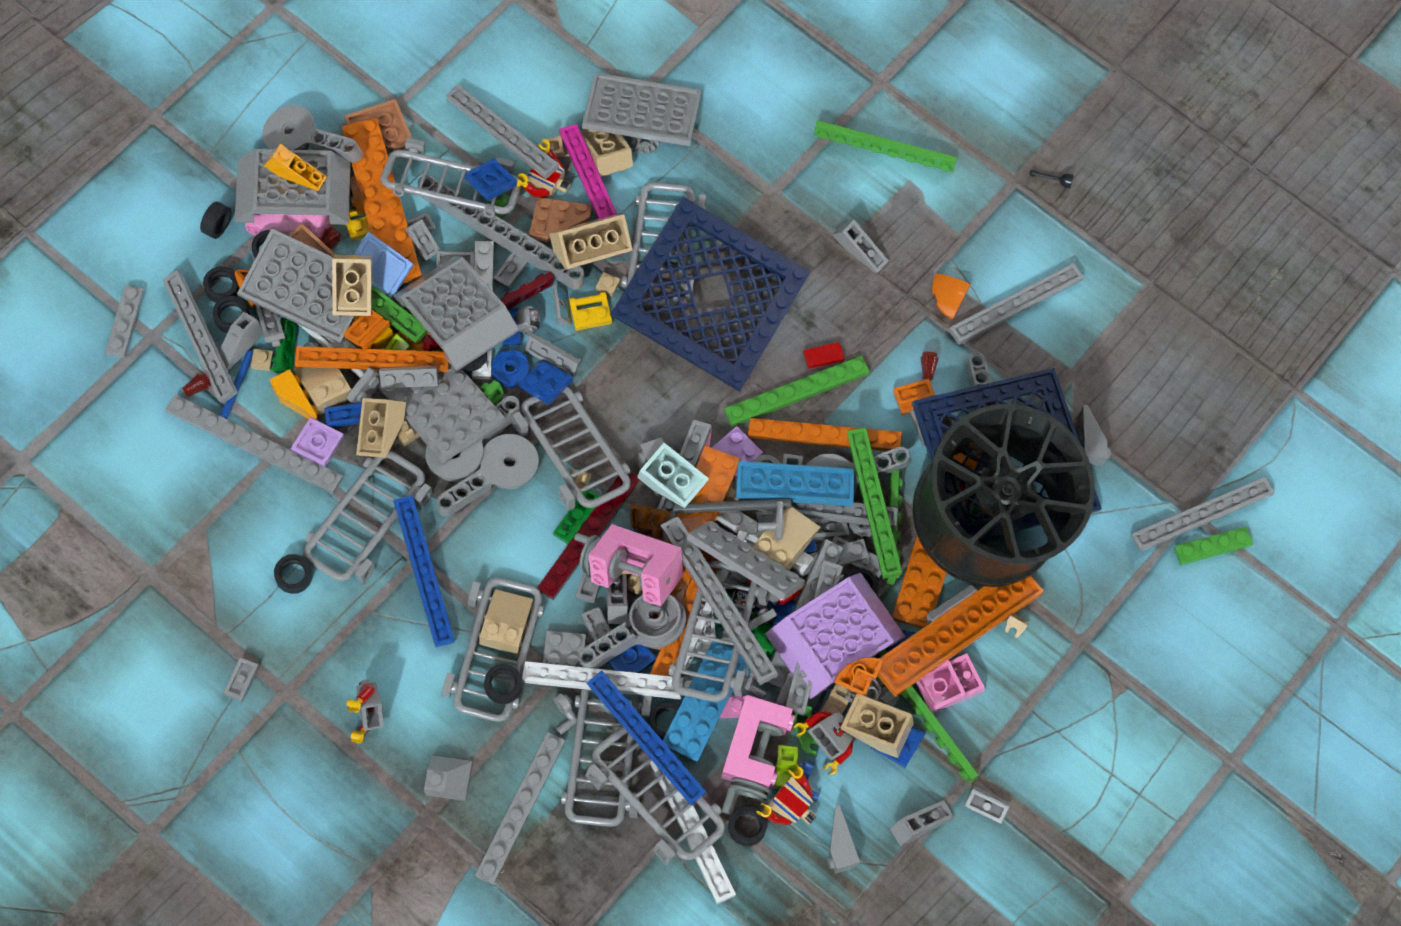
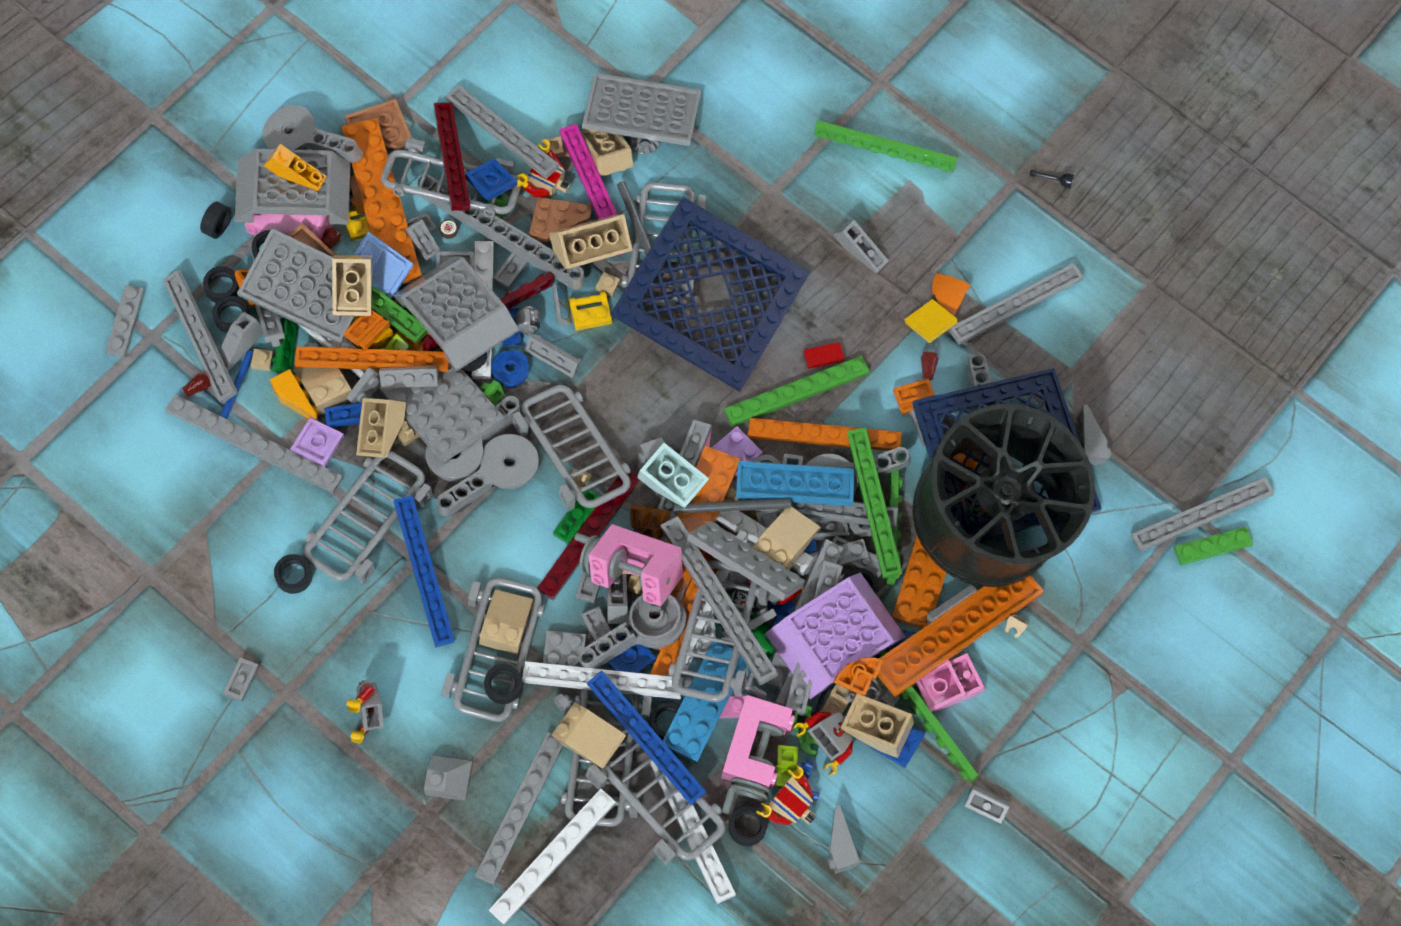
blue plate [519,359,573,405] -> none
light grey piece [758,501,784,540] -> none
light grey slope [890,800,954,846] -> none
none -> dark red plate [433,102,470,211]
none -> tile [439,219,458,239]
none -> white plate [489,789,616,925]
none -> tan slope [552,703,626,769]
none -> dark grey piece [617,181,664,279]
none -> yellow tile [904,299,958,343]

